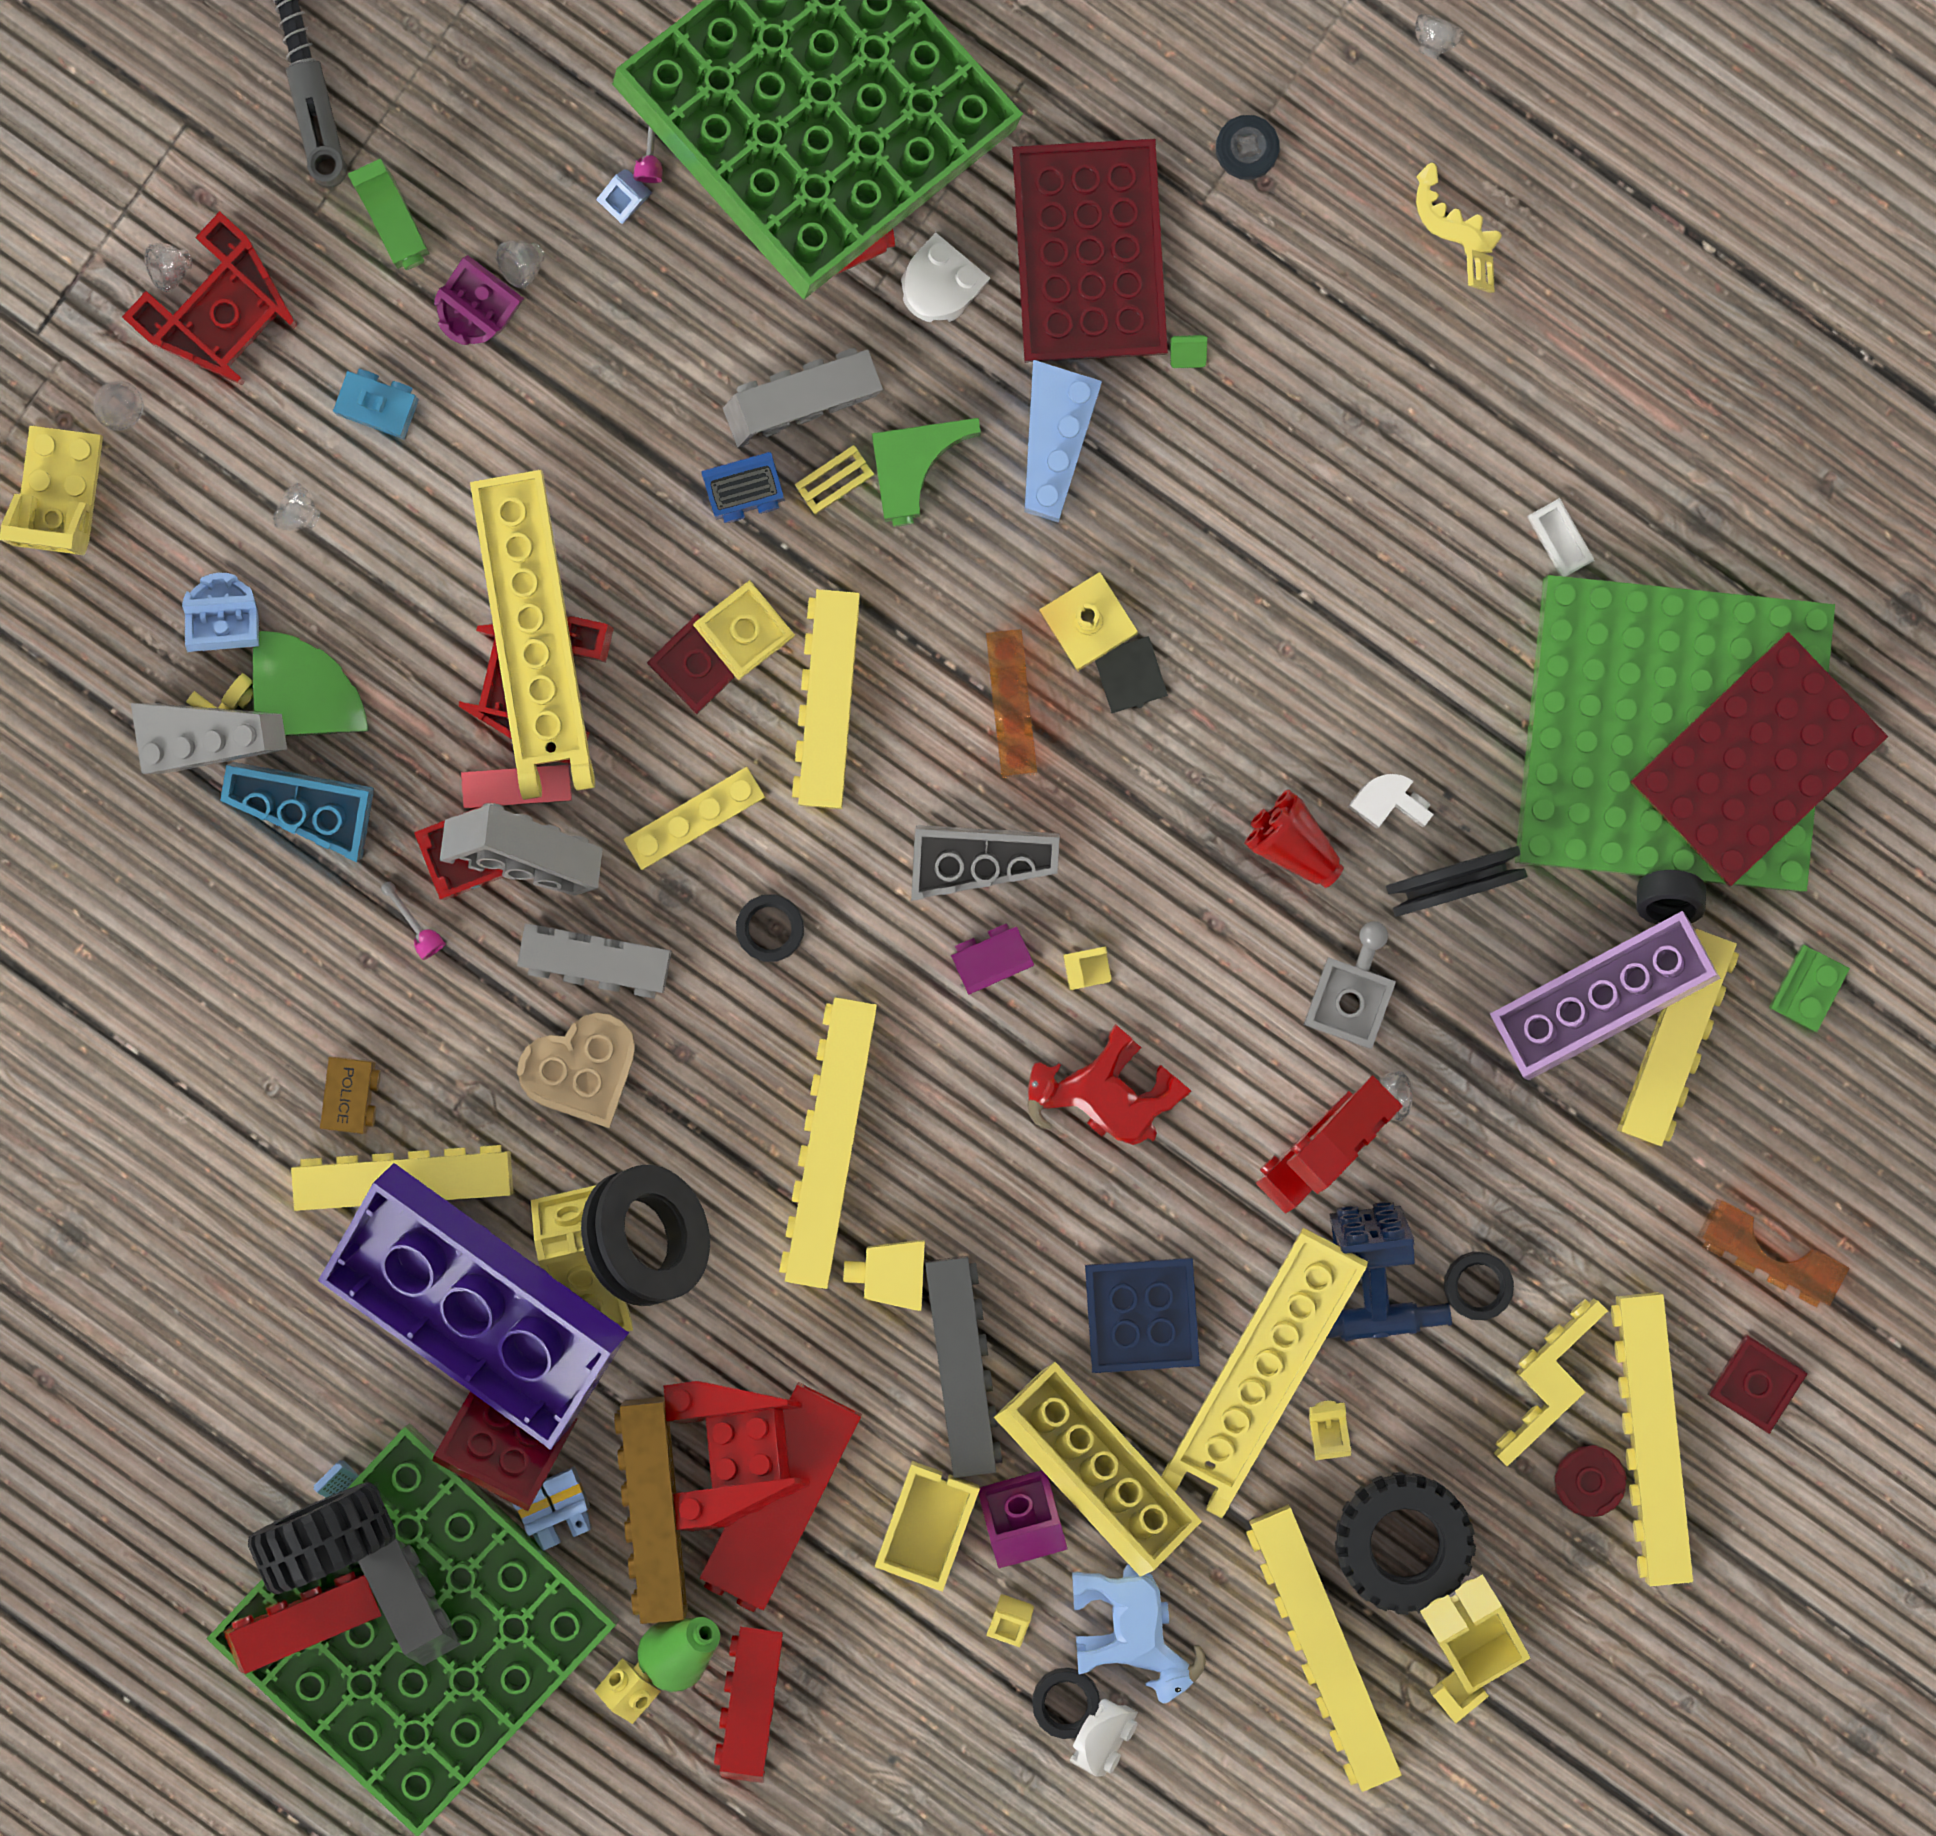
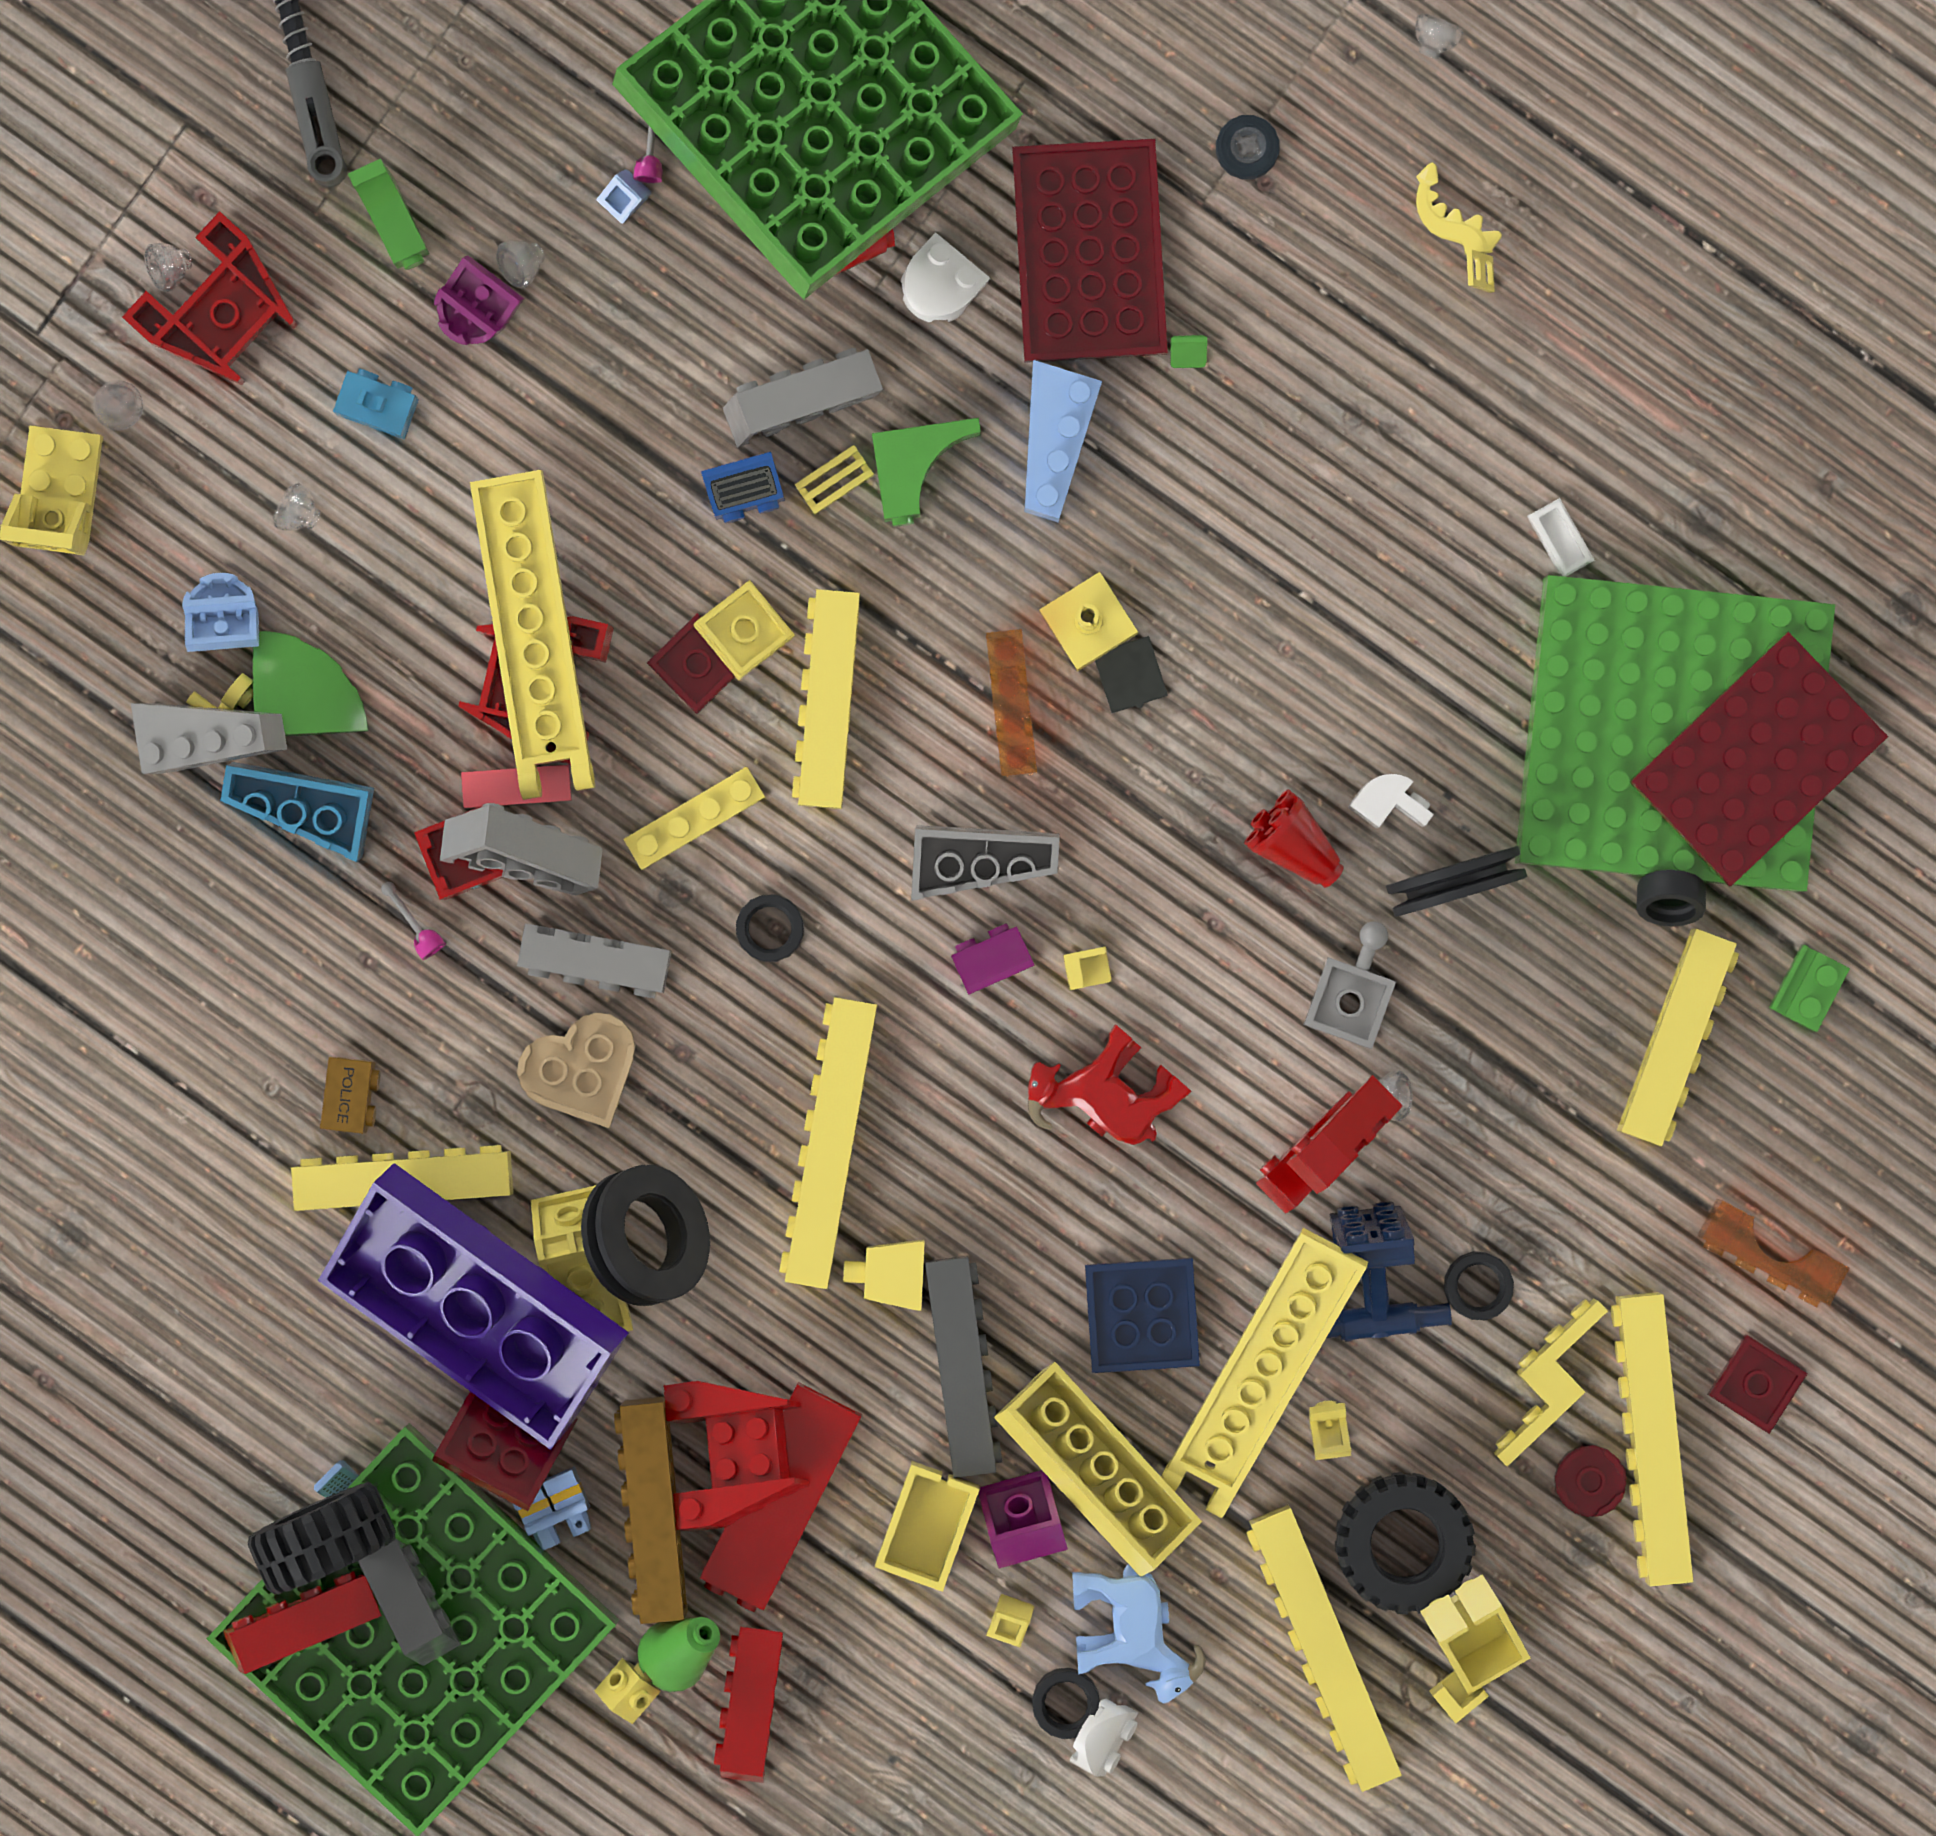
lavender brick [1490,911,1721,1080] -> none

